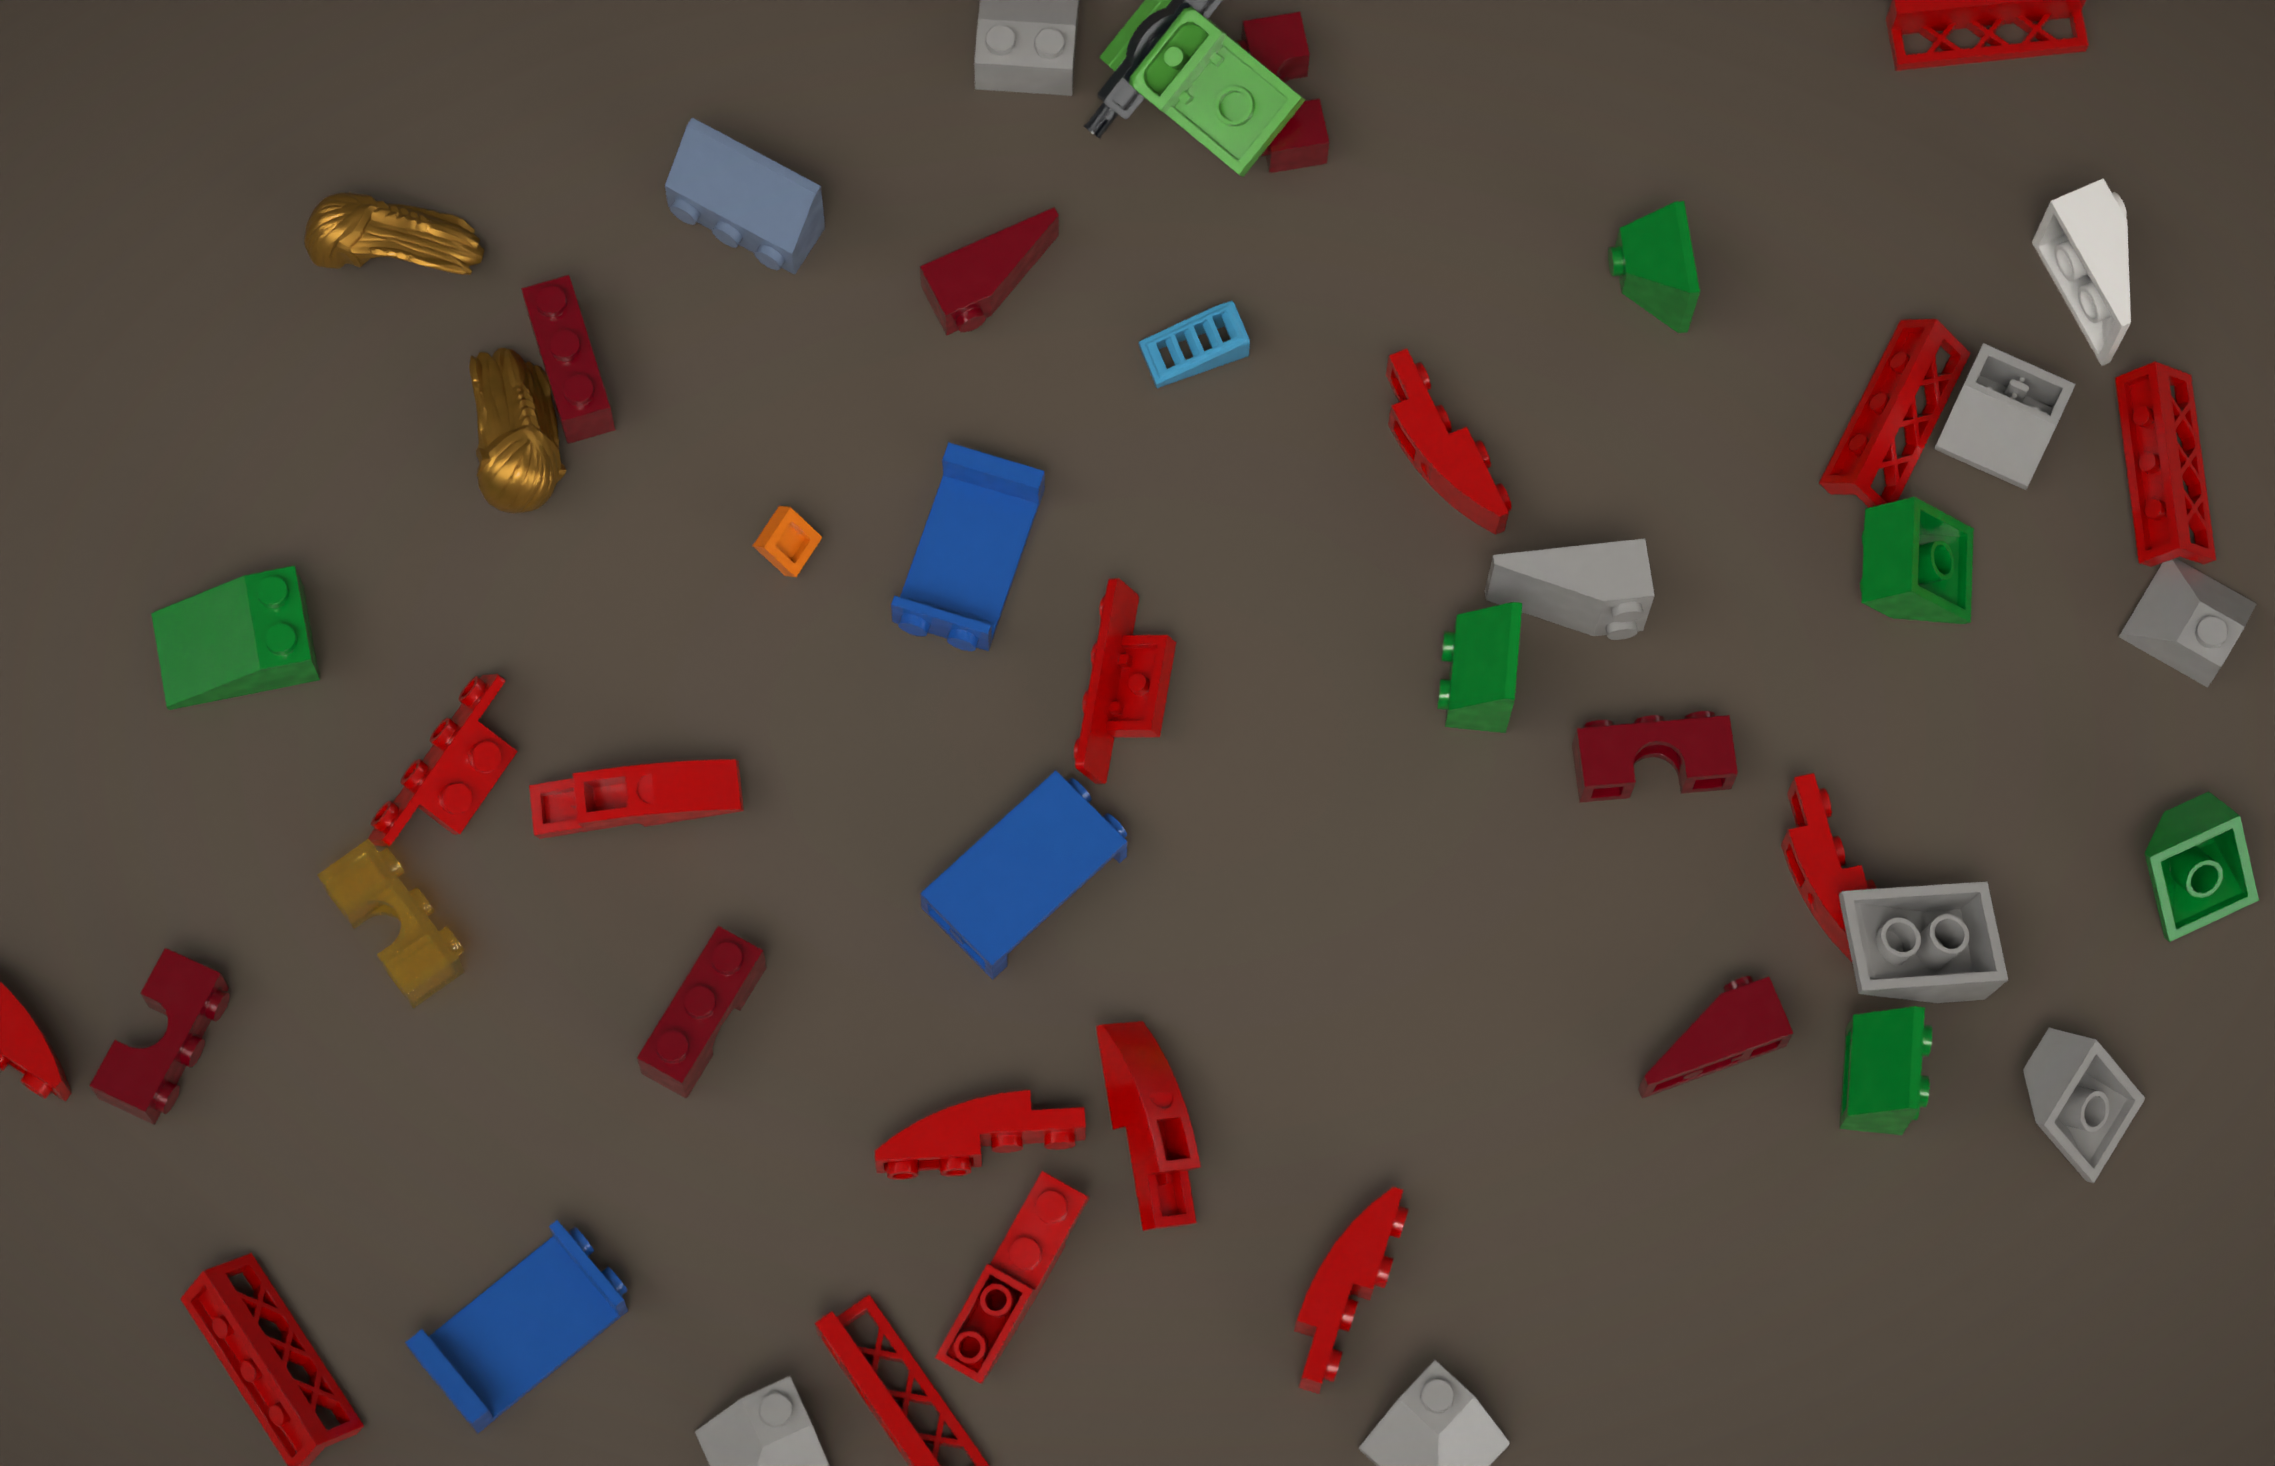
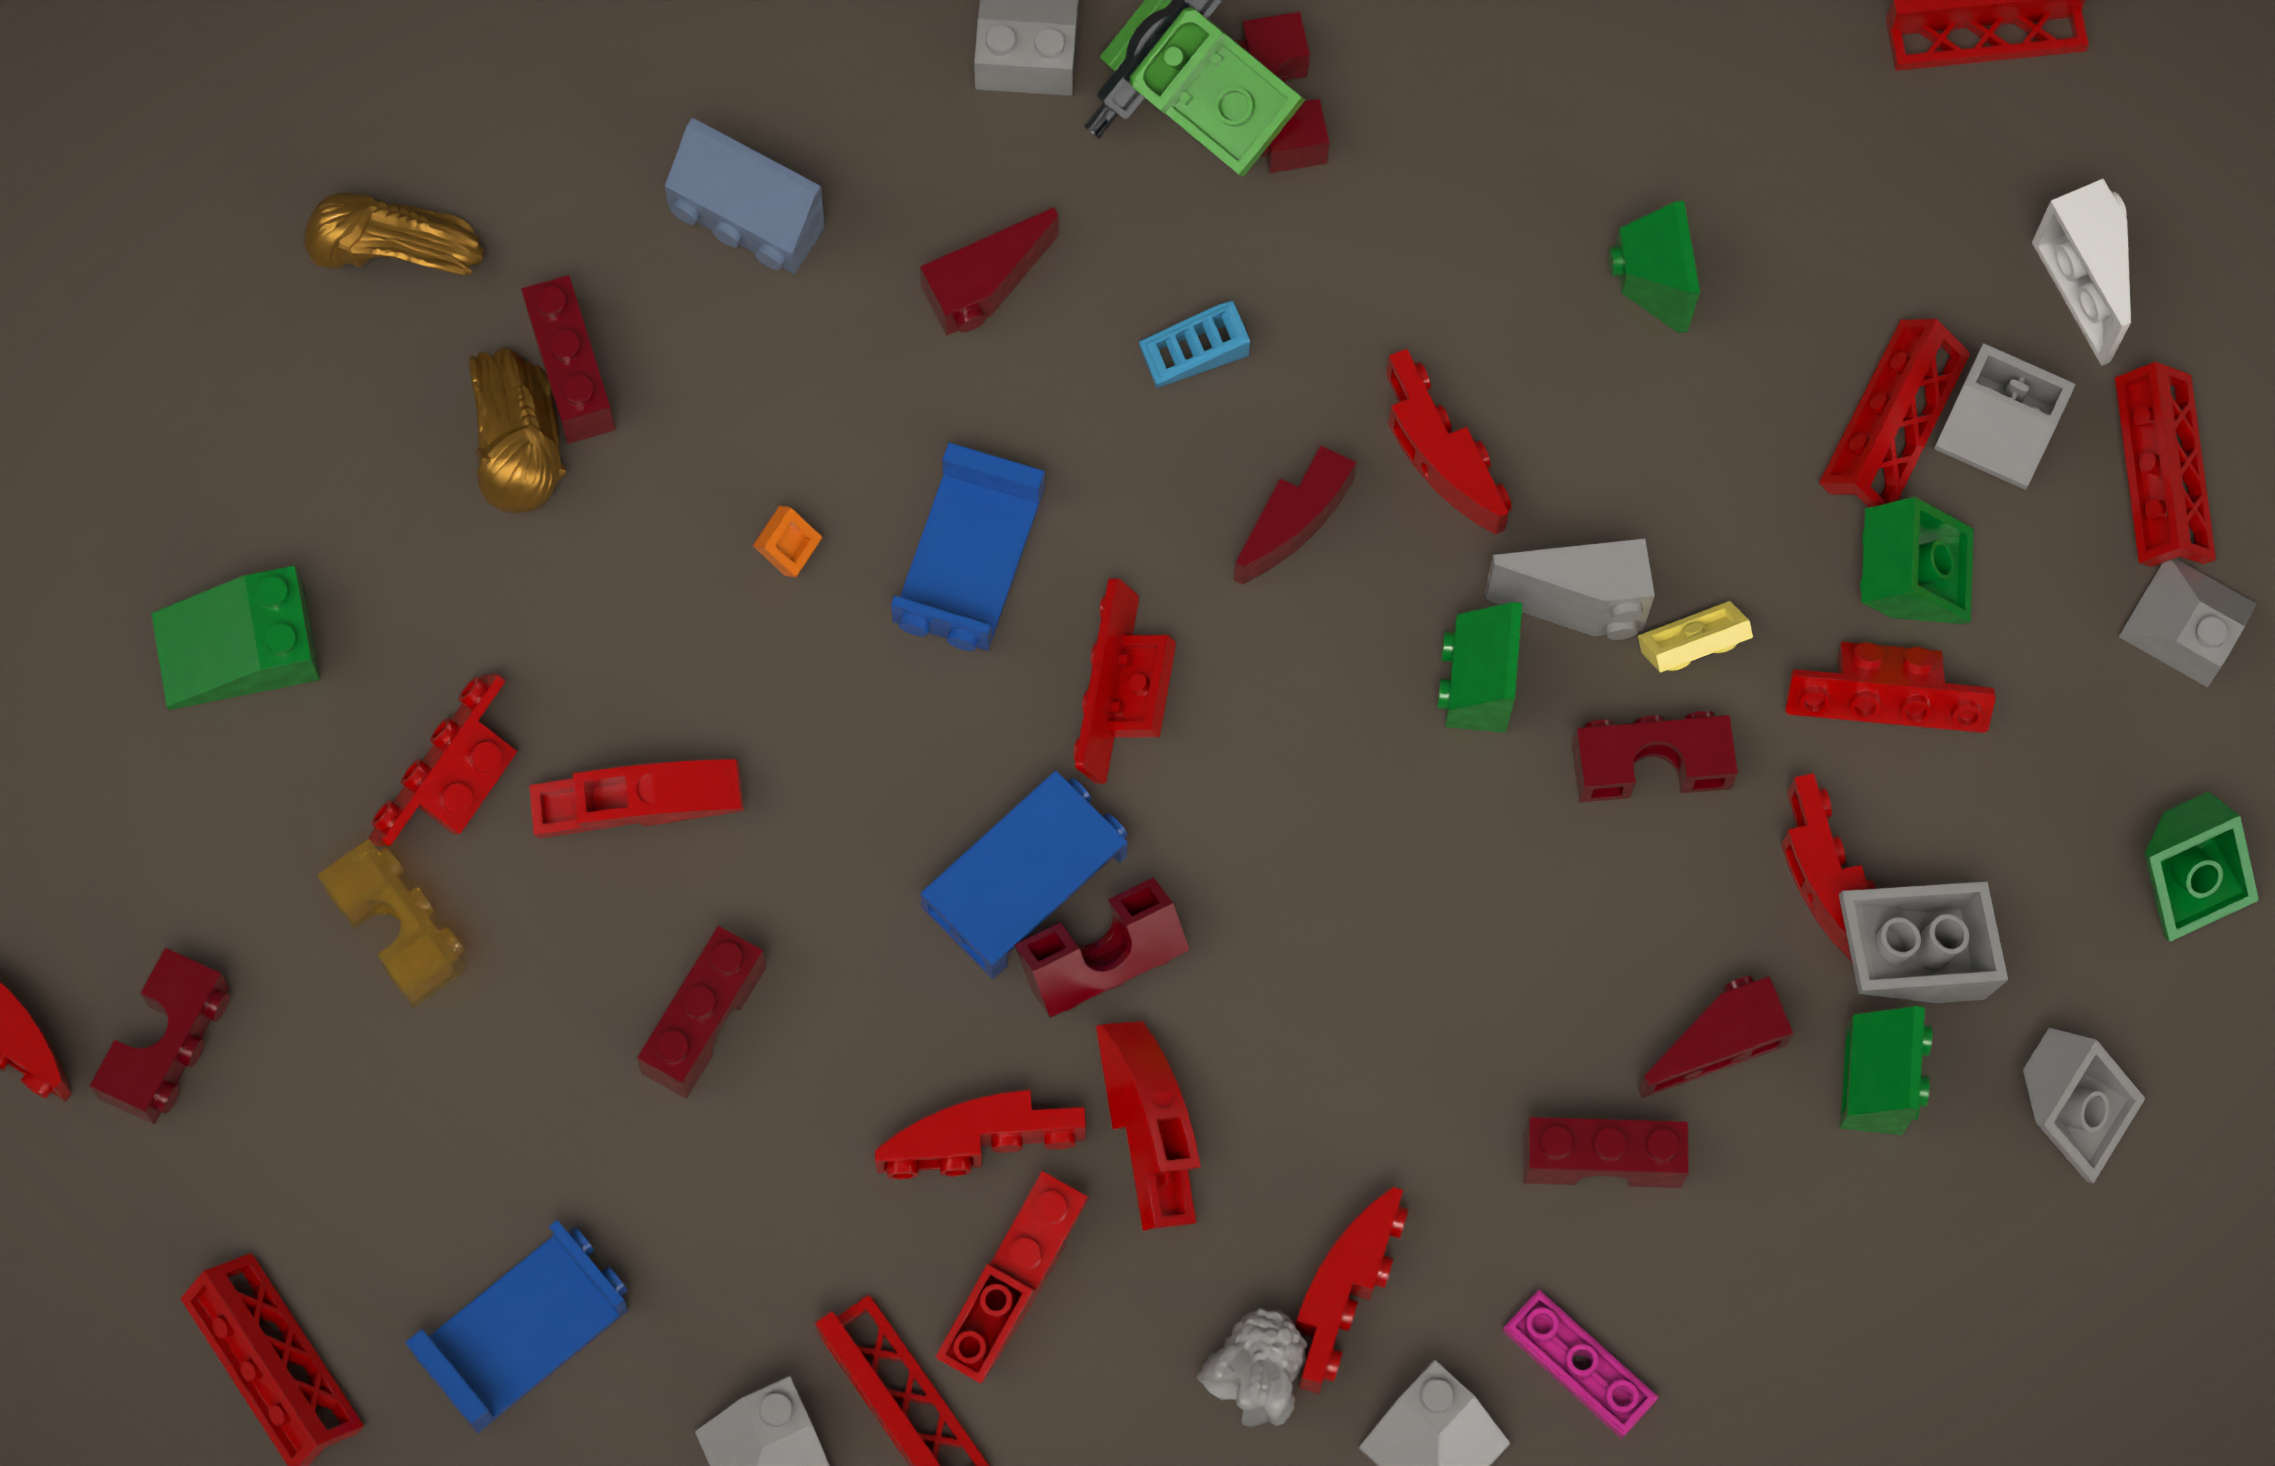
none -> dark red arch [1014,877,1189,1018]
none -> light grey hair [1196,1308,1308,1427]
none -> dark red slope [1234,445,1357,585]
none -> dark pink tile [1502,1290,1659,1439]
none -> dark red arch [1524,1117,1689,1188]
none -> light yellow plate [1638,601,1753,673]
none -> red bracket [1785,642,1996,733]

